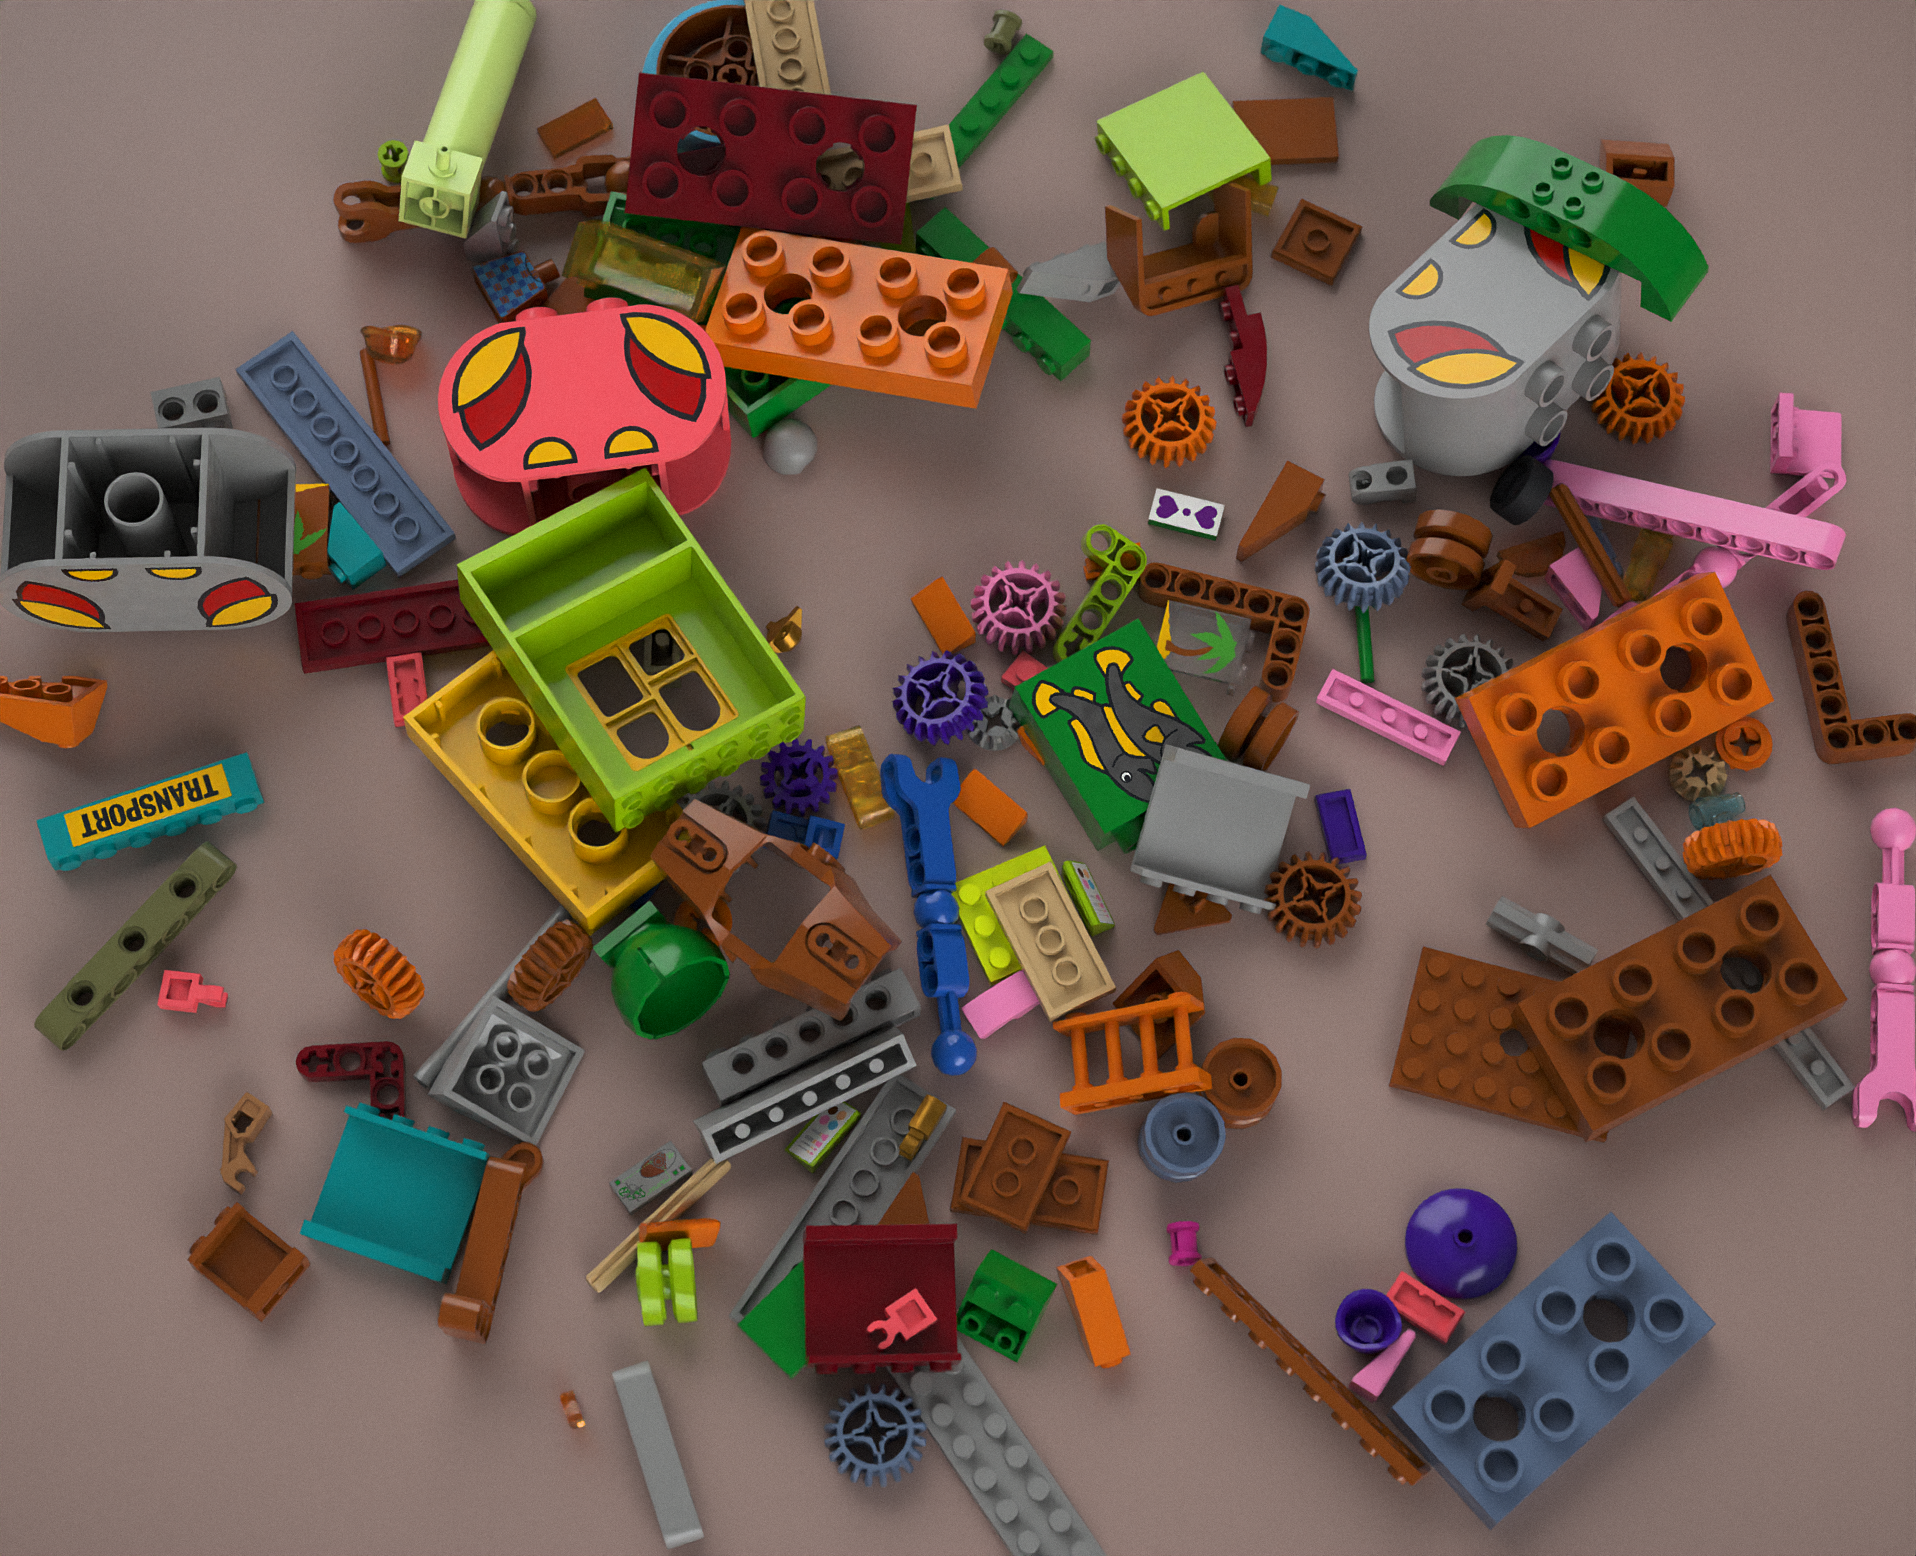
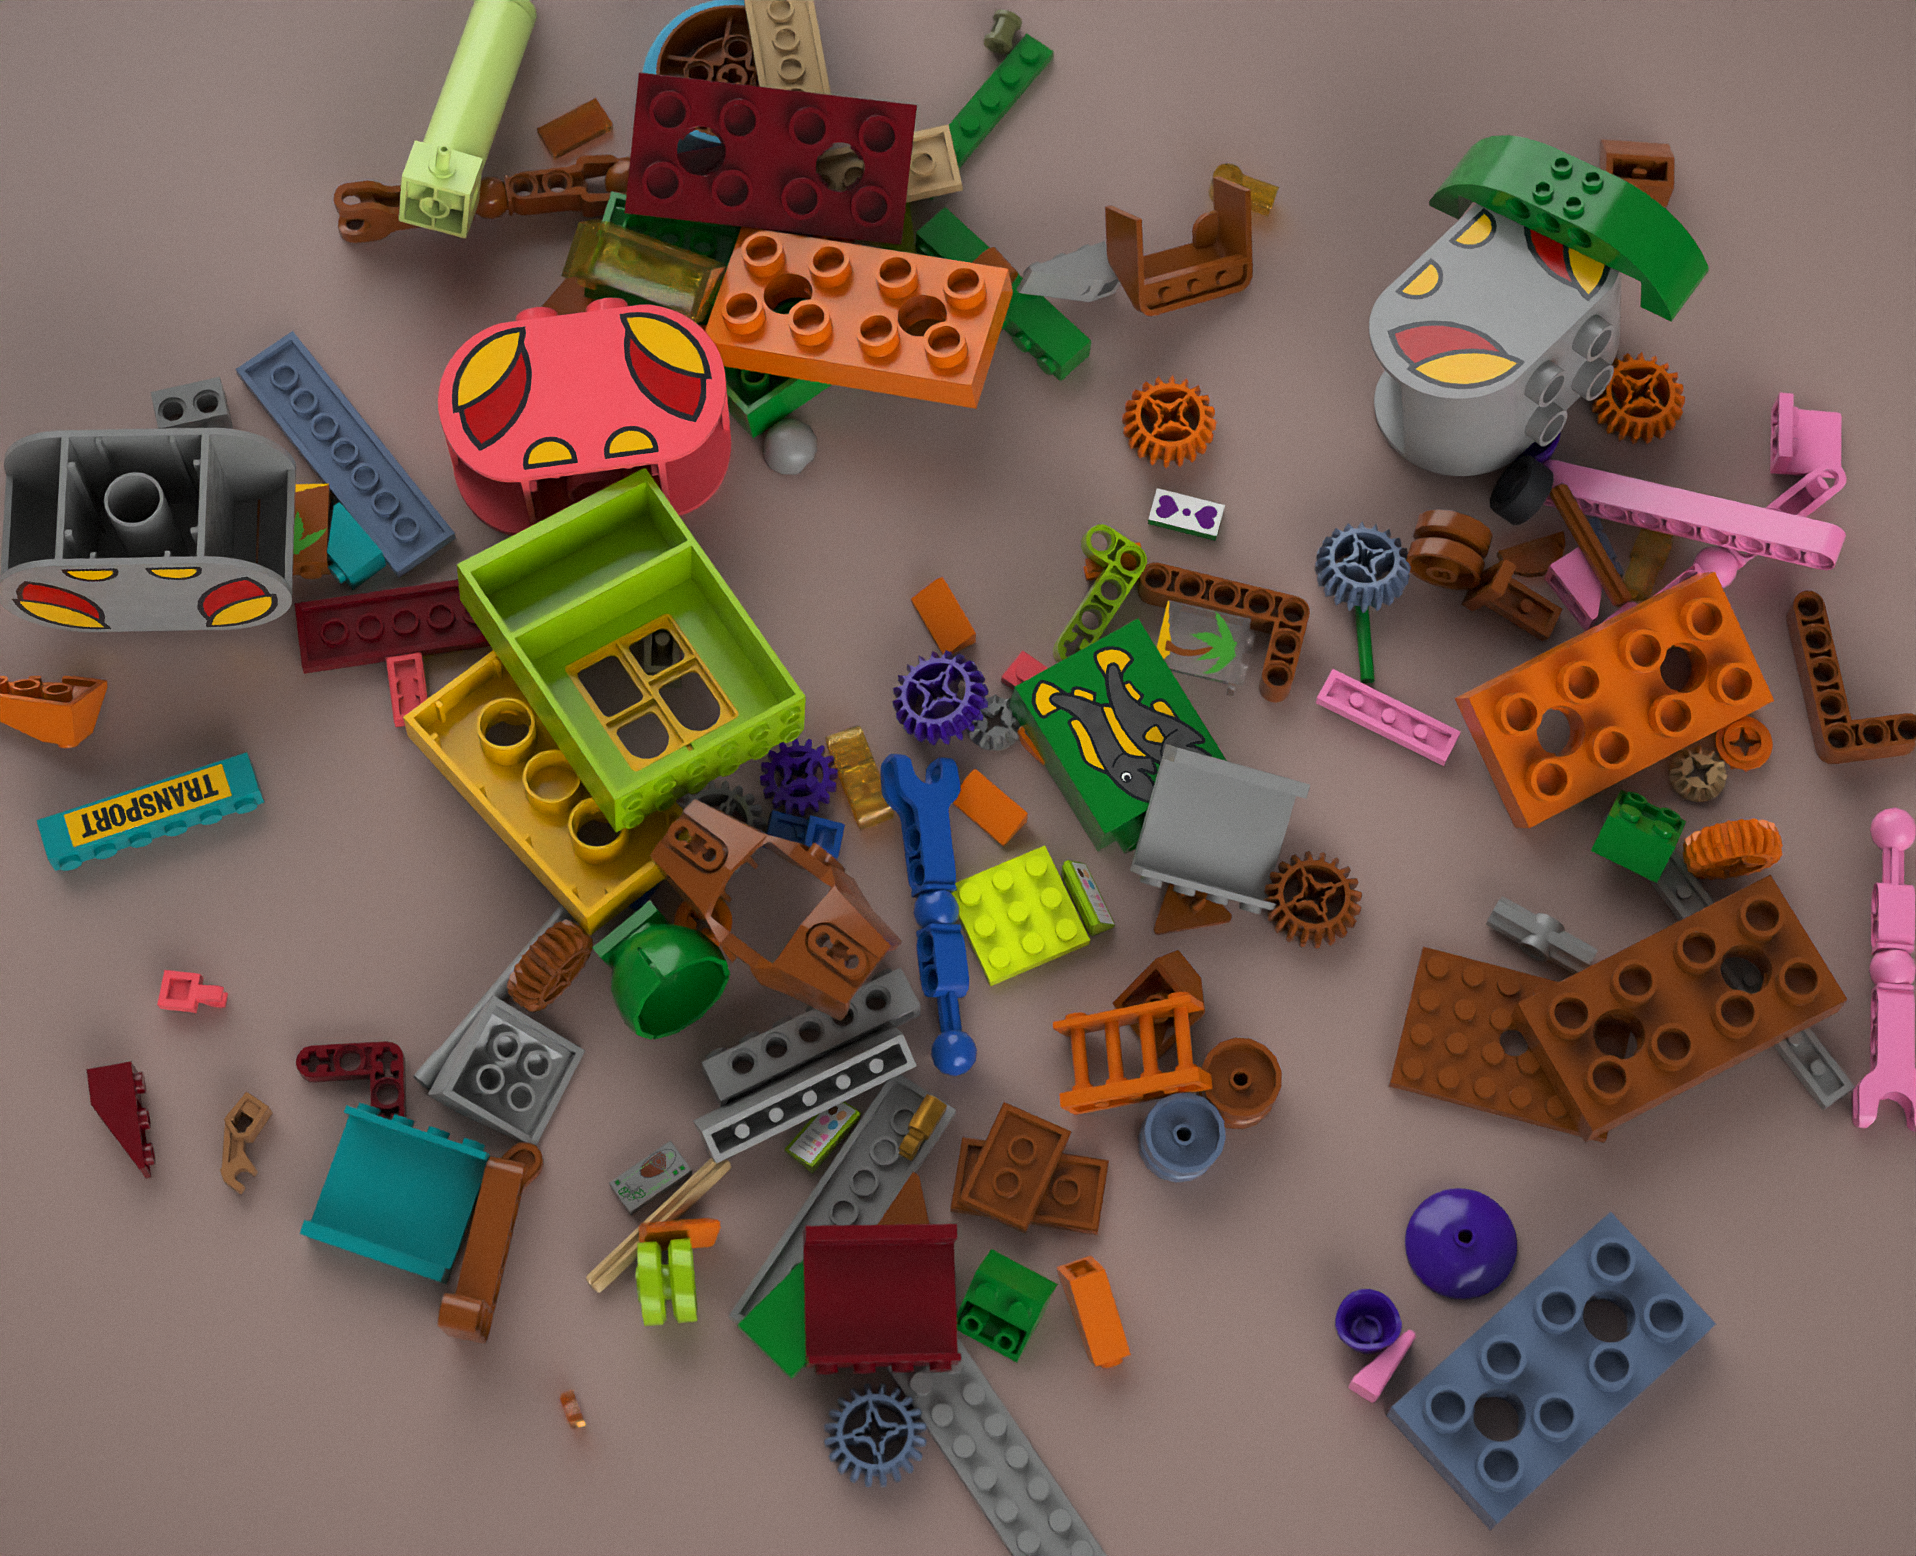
olive beam [34,841,237,1051] -> none
dark orange panel [188,1202,311,1322] -> none
orange gear [333,929,425,1019] -> none
dark orange bar [359,348,390,446] -> none
clear orange helmet [360,325,422,365] -> none
lime bush [377,140,409,184] -> none
light grey slope [463,191,519,263] -> none
torso [471,251,560,324] -> none
light grey beam [612,1360,704,1550] -> none
pearl gold piece [765,606,802,653] -> none
coral plate [866,1288,937,1352] -> none
bright pink slope [961,969,1040,1039] -> none
bright pink gear [971,560,1067,655] -> none
tan plate [985,861,1116,1022] -> none
lime panel [1095,71,1272,231] -> none
dark pink bush [1166,1221,1202,1266] -> none
dark orange plate [1189,1257,1431,1486] -> none
dark orange wheel [1217,686,1299,772] -> none
dark red slope [1219,285,1267,428] -> none
dark orange tile [1232,97,1339,165] -> none
dark orange slope [1236,460,1326,562] -> none
teal slope [1260,4,1358,91] -> none
dark orange tile [1271,198,1363,286] -> none
dark purple tile [1314,789,1367,865] -> none
light grey leg [1348,459,1416,505] -> none
coral plate [1386,1271,1466,1345] -> none
light grey gear [1421,634,1514,729] -> none
clear light blue cone [1688,792,1745,831] -> none
none -> dark red slope [86,1061,156,1178]
none -> green slope [1591,789,1686,883]

